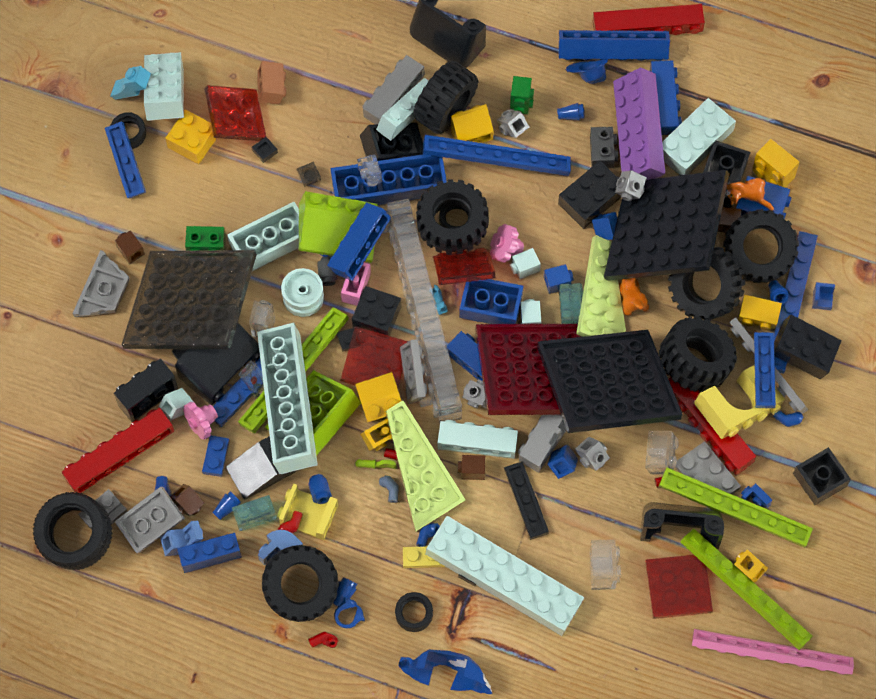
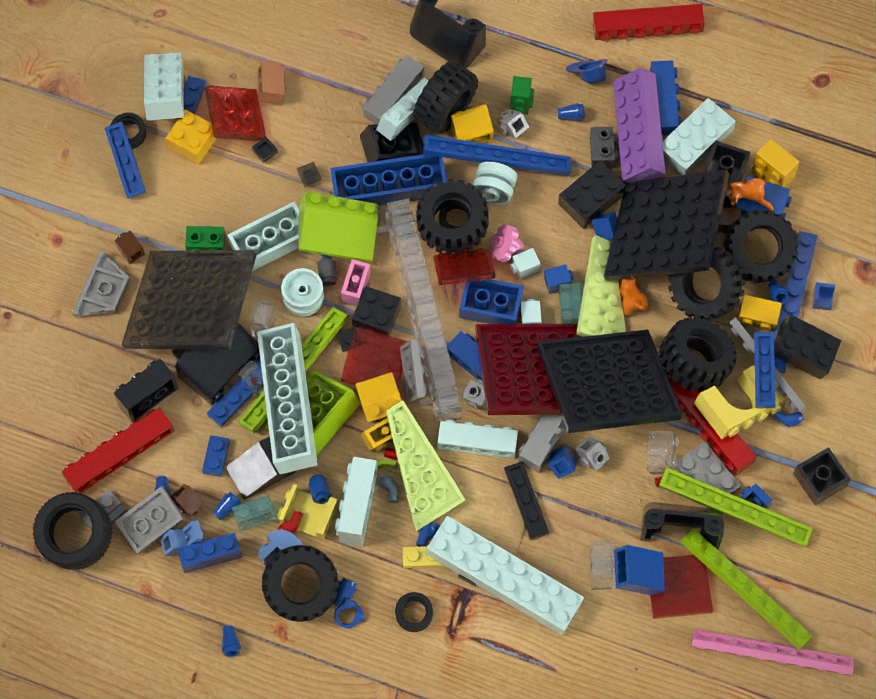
medium azure slope [110,66,151,100] -> none
light aqua brick [158,388,193,421] -> none
bright pink plant [183,402,218,440] -> none
red arm [308,632,338,648] -> none
blue brick [327,202,391,281] -> none
clear brick [357,154,382,186] -> none
blue animal [398,649,492,694] -> none
medium azure arm [429,285,448,315] -> none
reddish brown brick [458,455,486,480] -> none
blue brick [558,30,670,61] -> none
light grey brick [615,170,647,201] -> none
yellow brick [734,550,768,583] -> none
none -> blue plate [184,76,206,115]
none -> blue cone [221,625,241,657]
none -> light aqua brick [335,457,378,547]
none -> light aqua wheel [473,162,518,205]
none -> blue brick [614,545,665,596]

